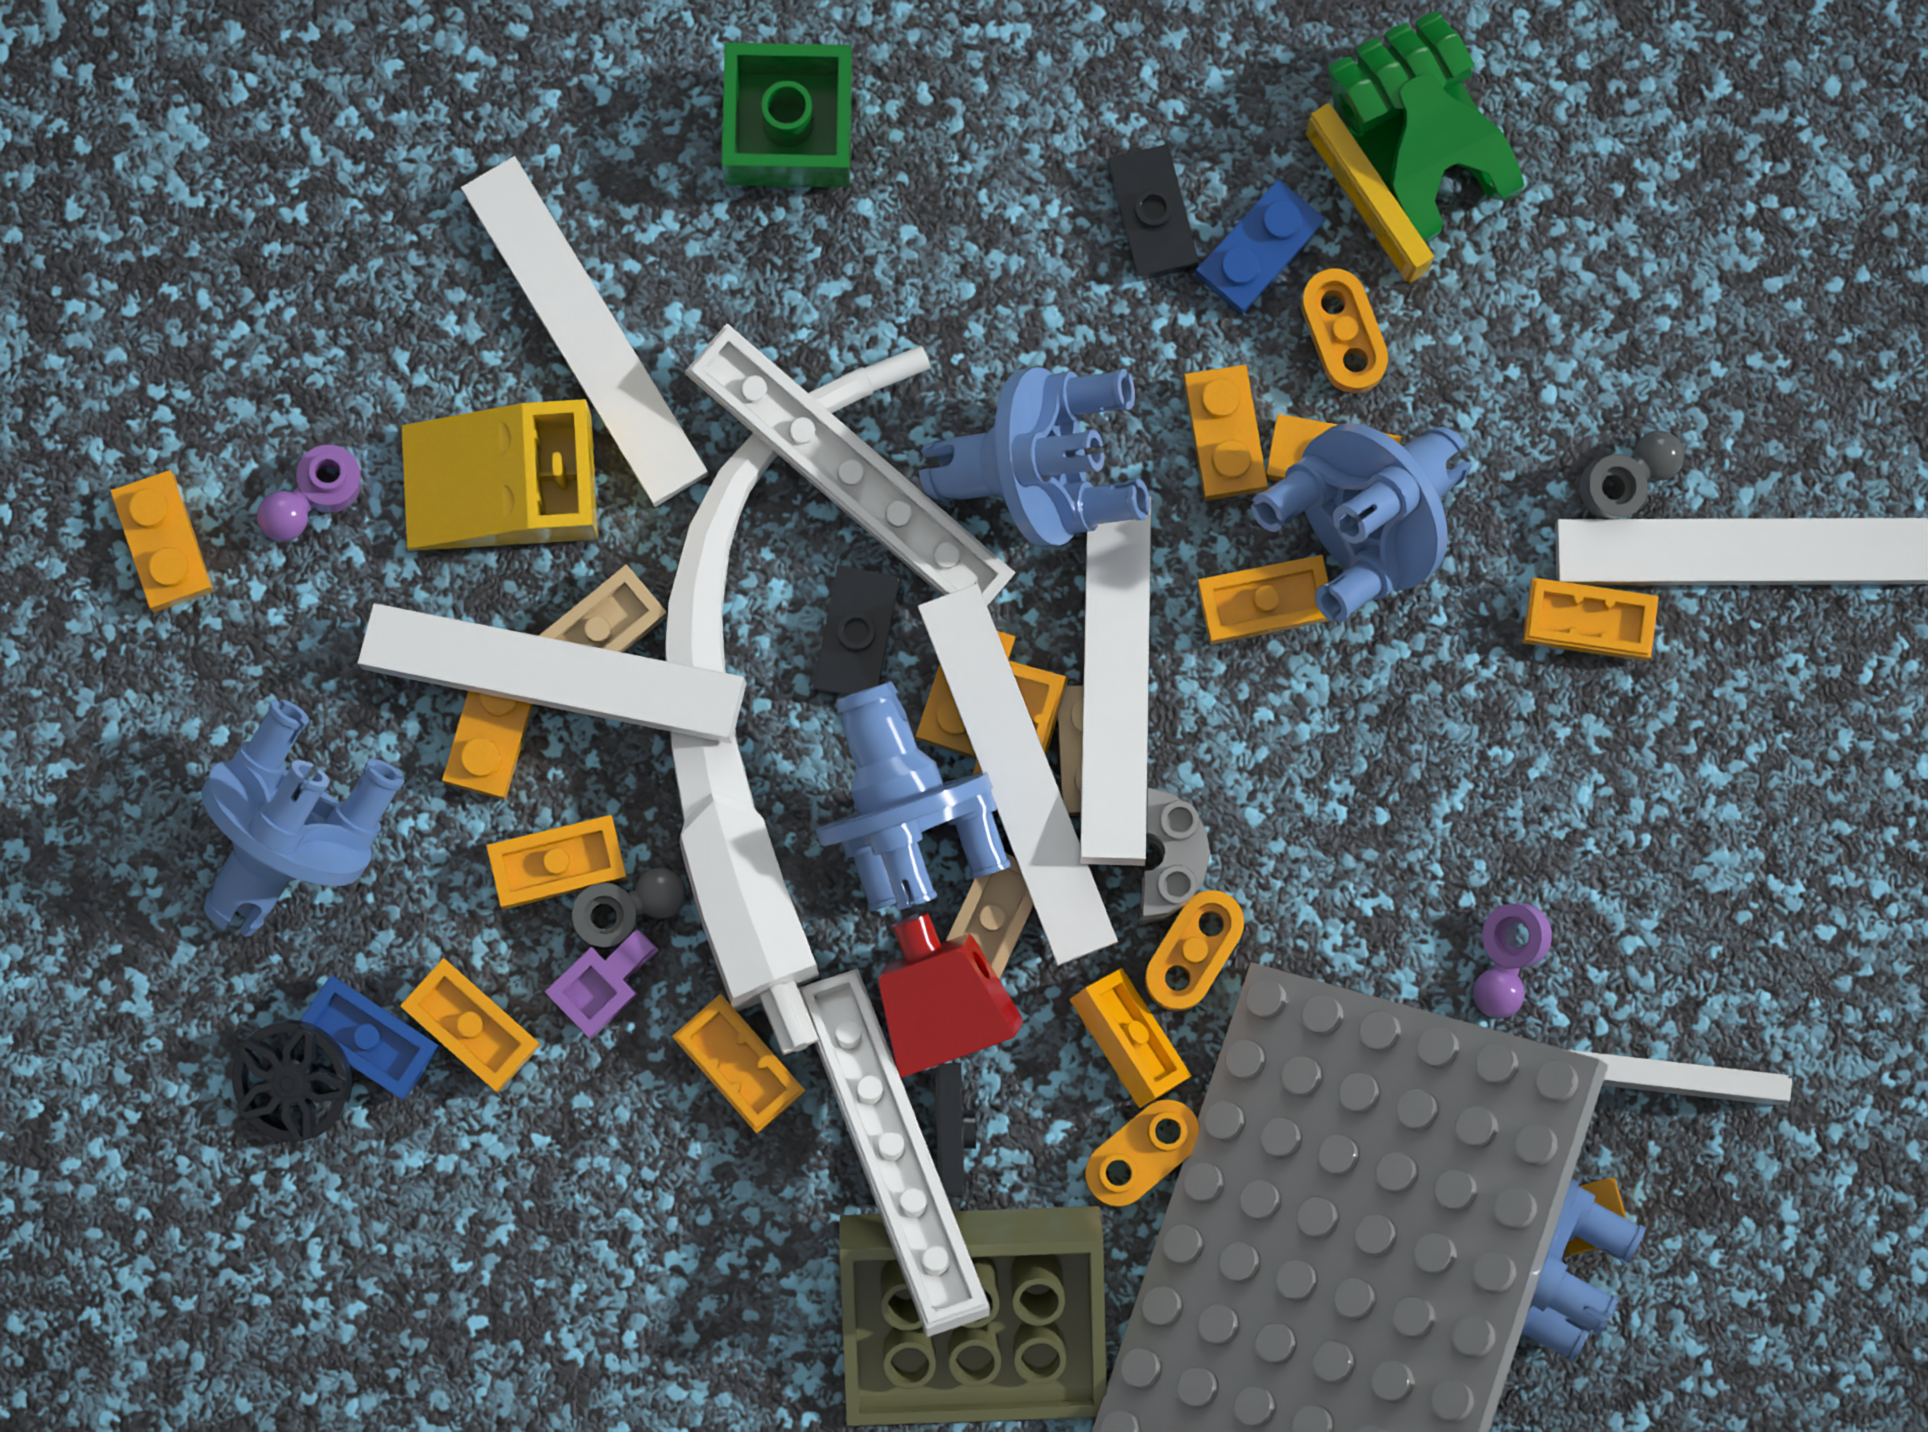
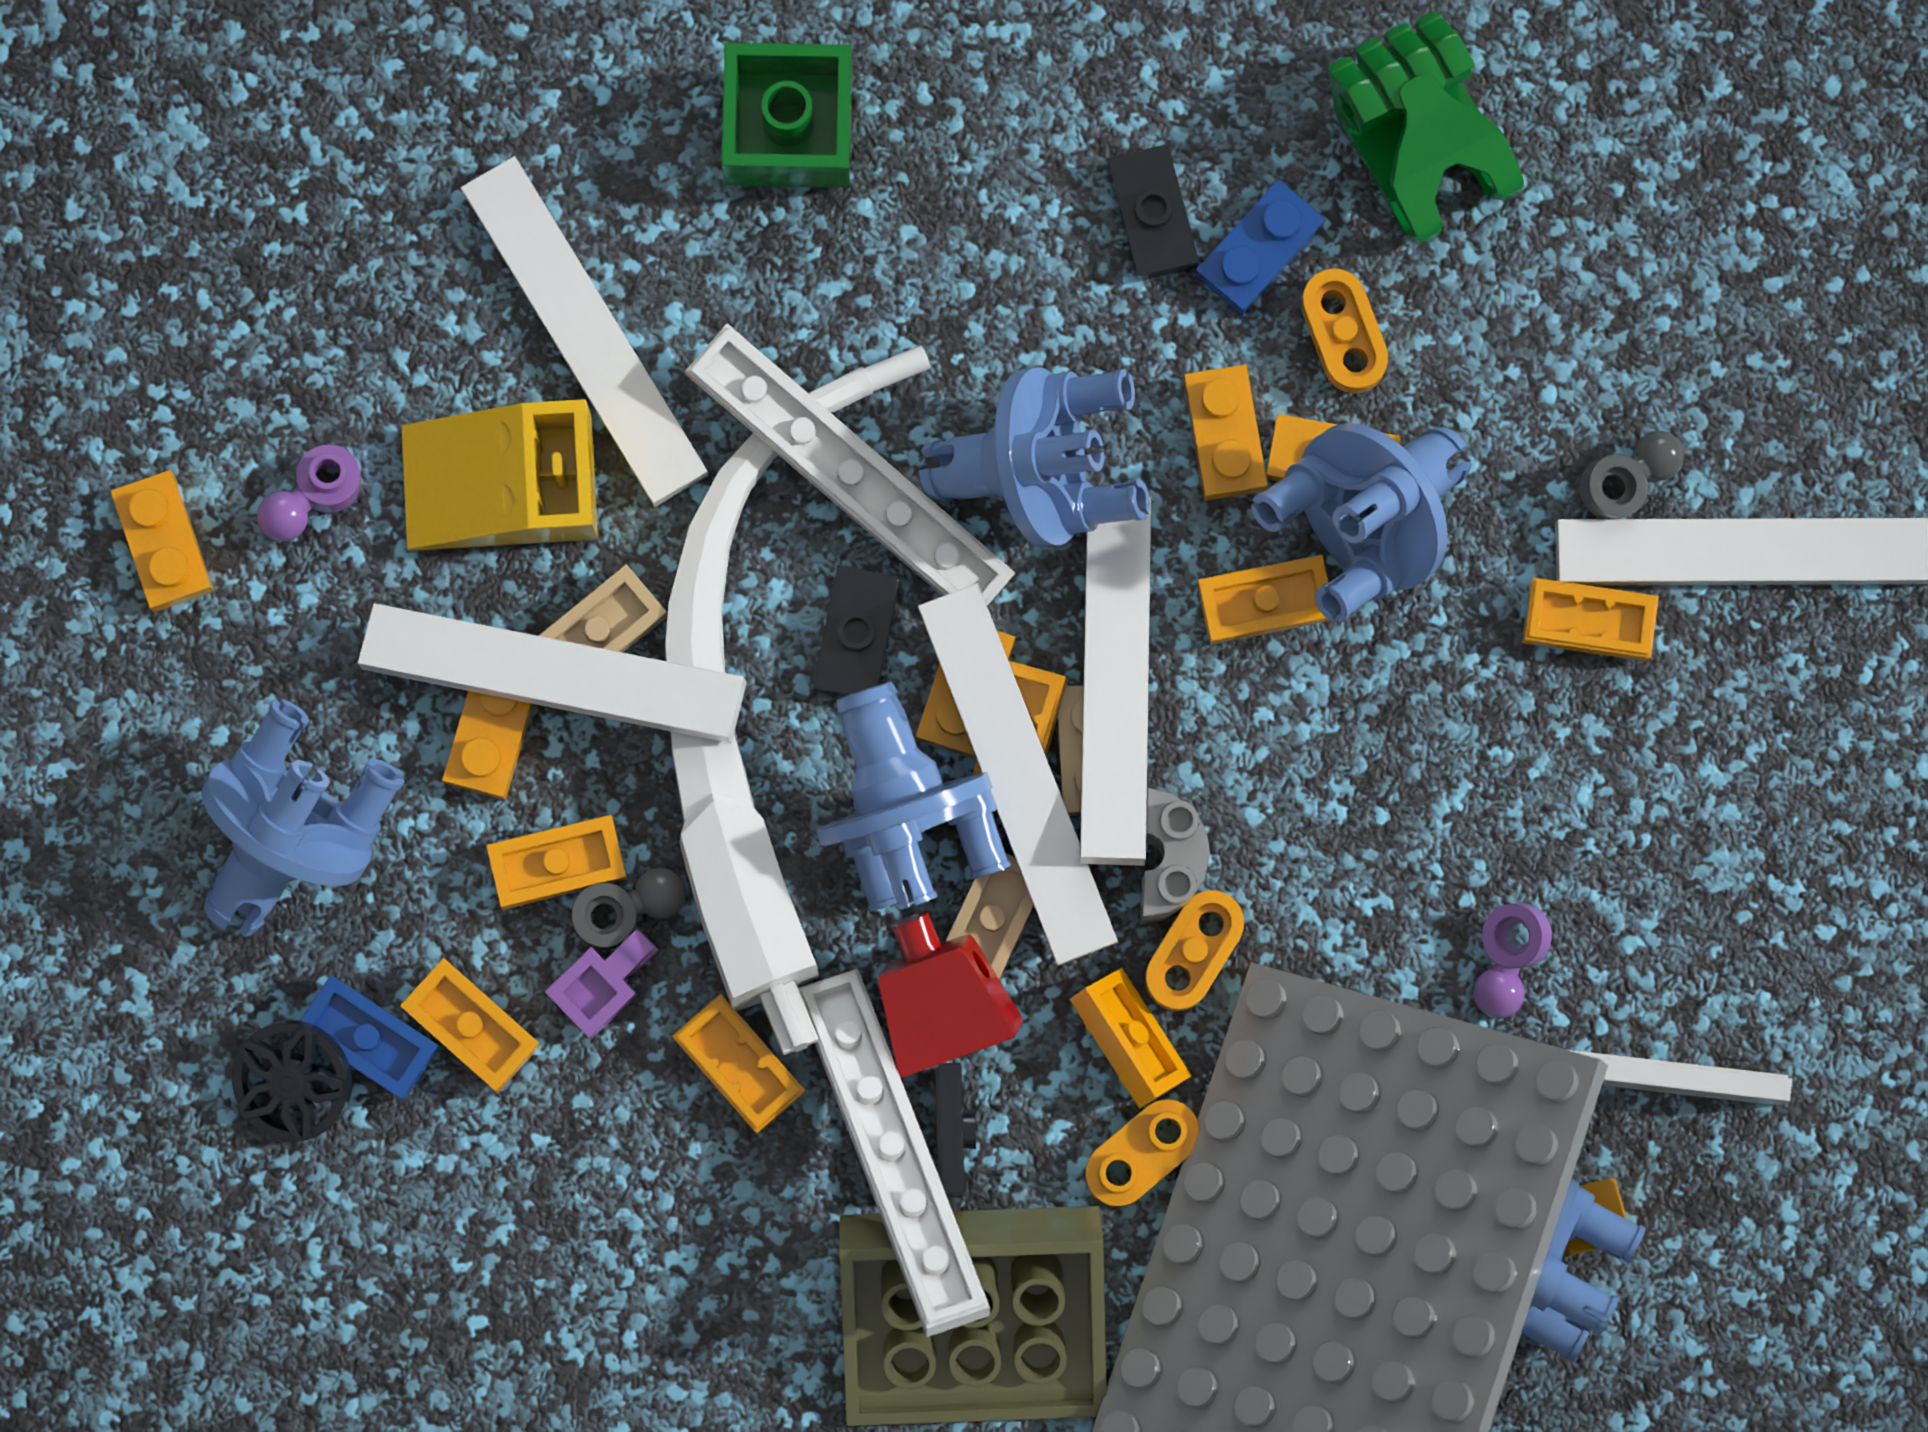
yellow tile [1306,102,1435,283] -> none

